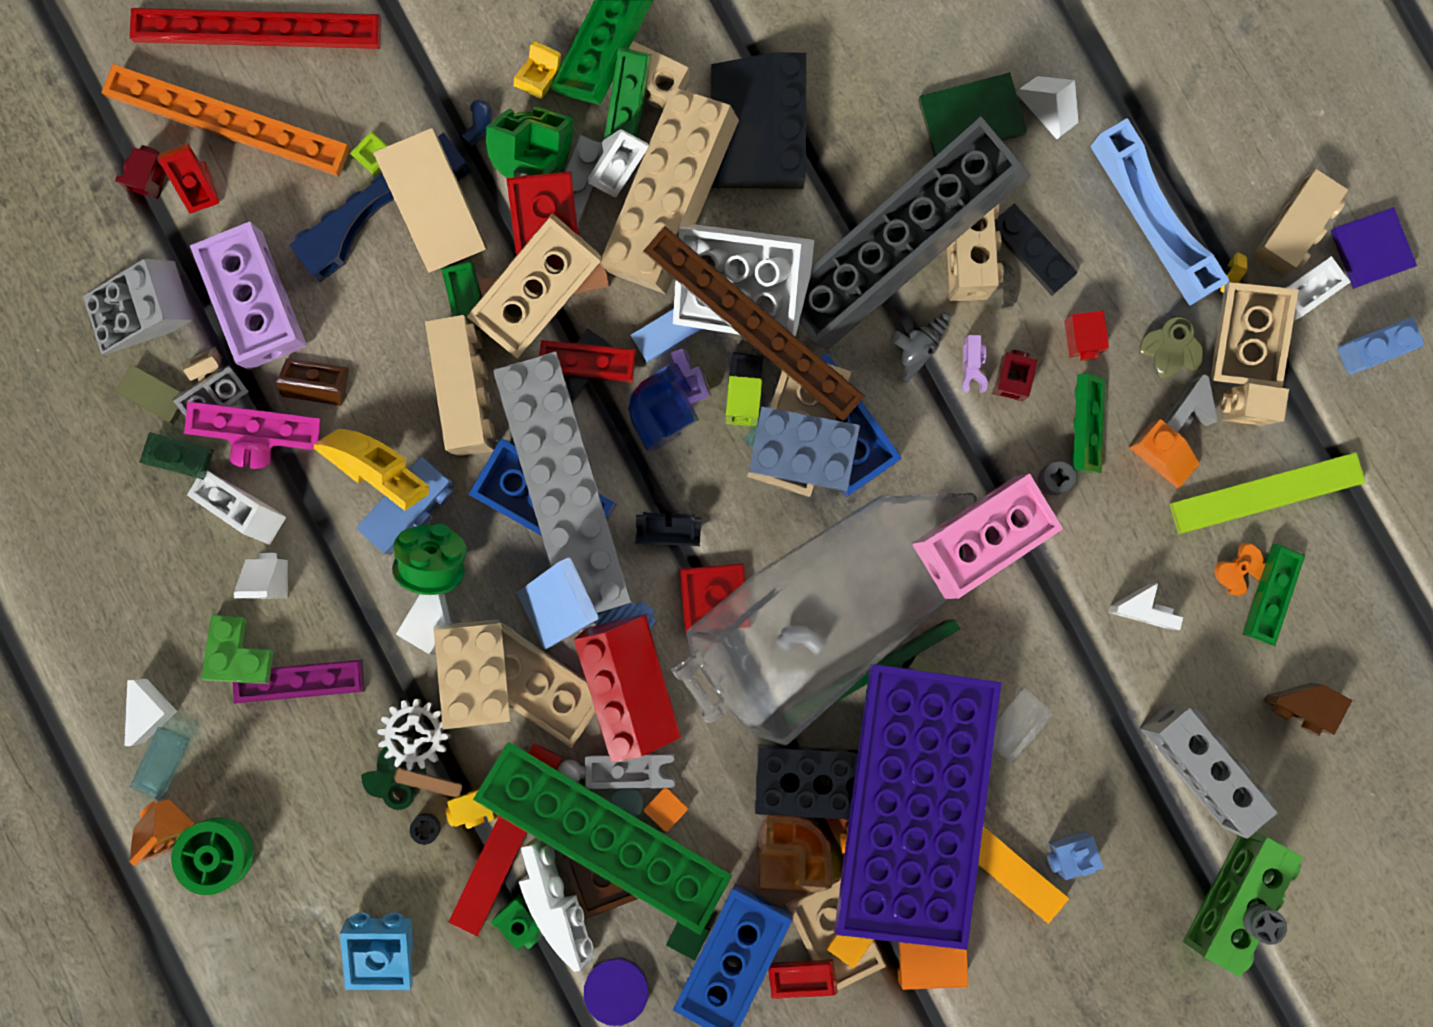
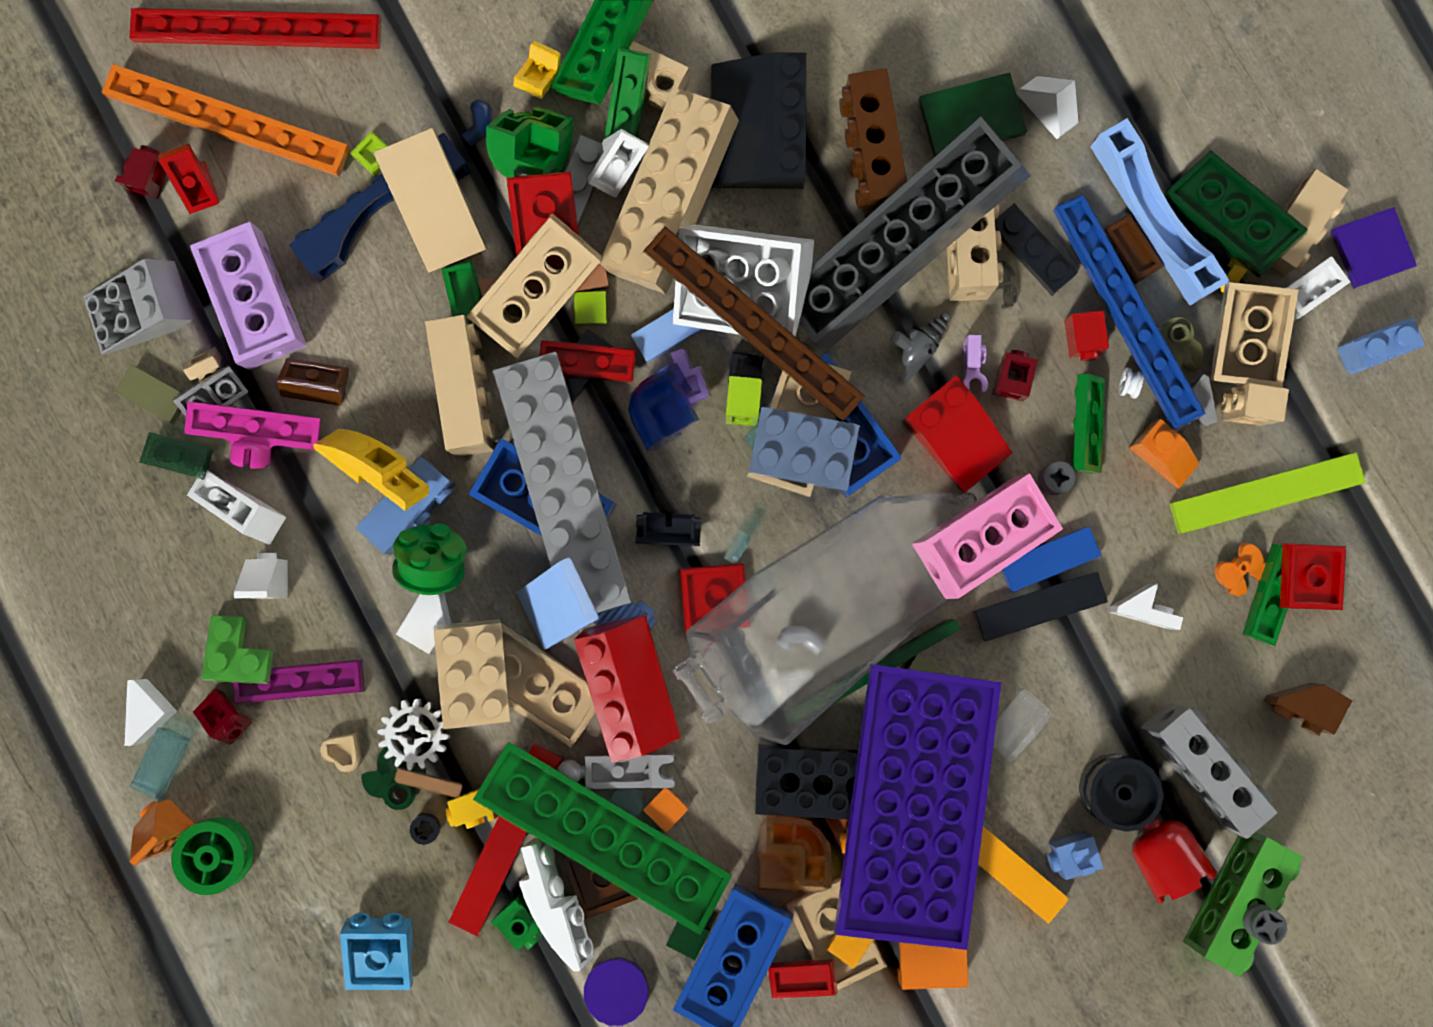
none -> dark red bracket [193,689,252,744]
none -> tan tile [320,732,362,772]
none -> lime tile [574,291,608,326]
none -> clear light blue tile [723,531,750,564]
none -> reddish brown brick [839,68,907,218]
none -> red slope [902,375,1013,494]
none -> black tile [974,572,1108,641]
none -> blue tile [1002,526,1102,592]
none -> blue tile [1053,194,1206,430]
none -> black wheel [1079,753,1164,832]
none -> reddish brown tile [1103,213,1164,284]
none -> white bush [1118,367,1144,399]
none -> red cylinder [1132,817,1218,904]
none -> dark green tile [1164,150,1308,278]
none -> red tile [1280,543,1346,610]

